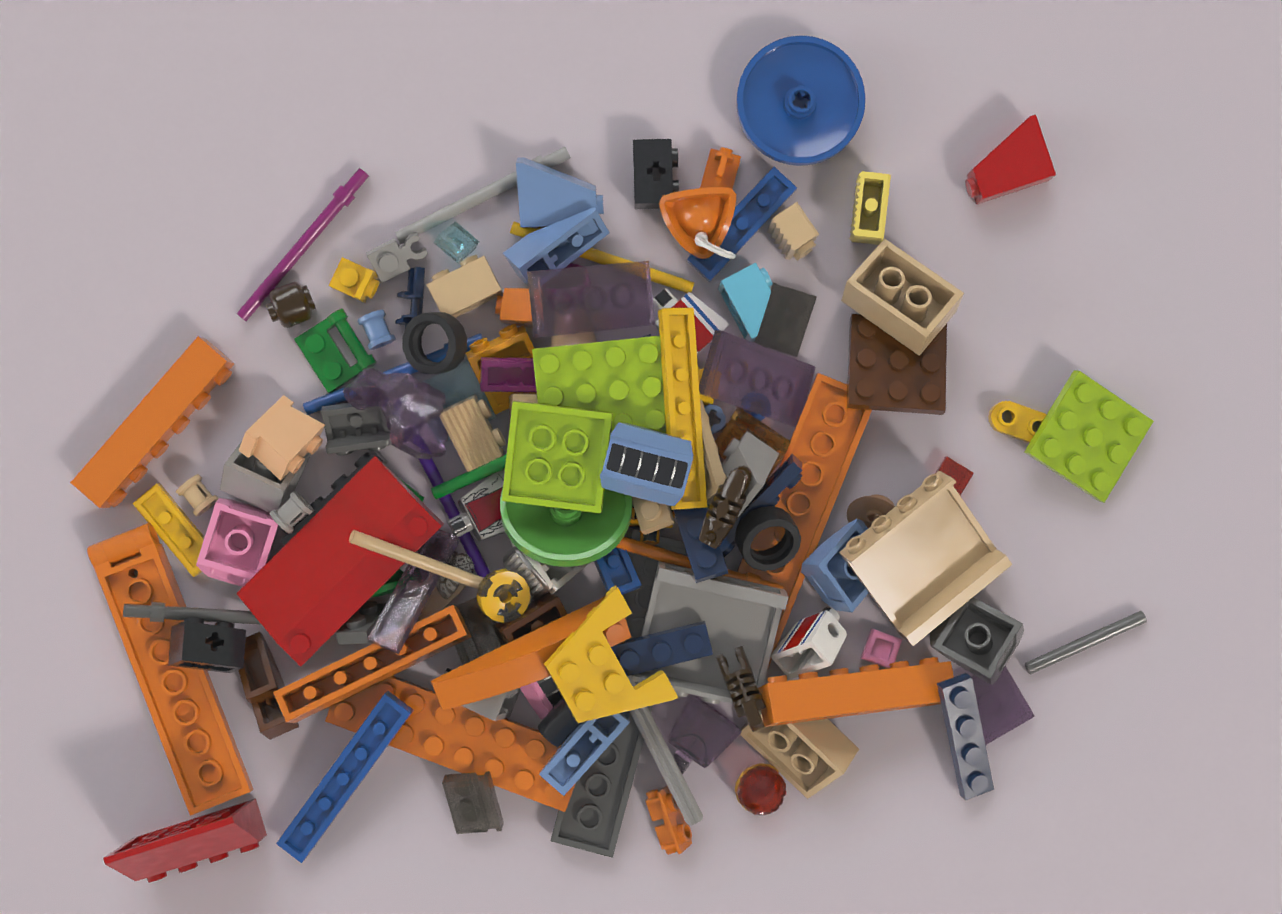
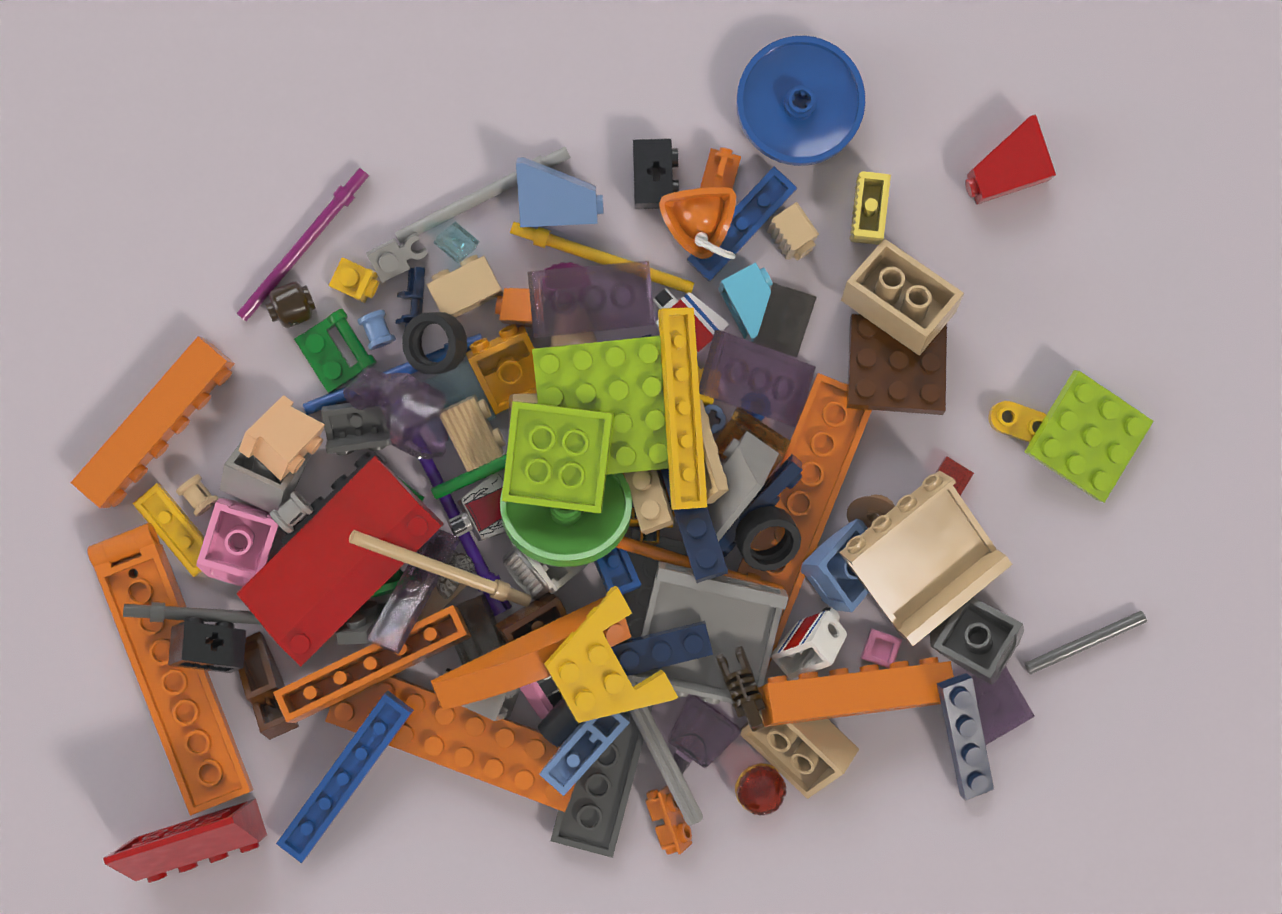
clear smoke plate [442,771,504,834] -> none
yellow piece [477,569,530,623] -> none
magenta plate [480,357,537,392] -> none
medium blue slope [503,207,610,289] -> none
medium blue slope [600,422,693,506] -> none
dark brown hinge [699,465,753,549] -> none

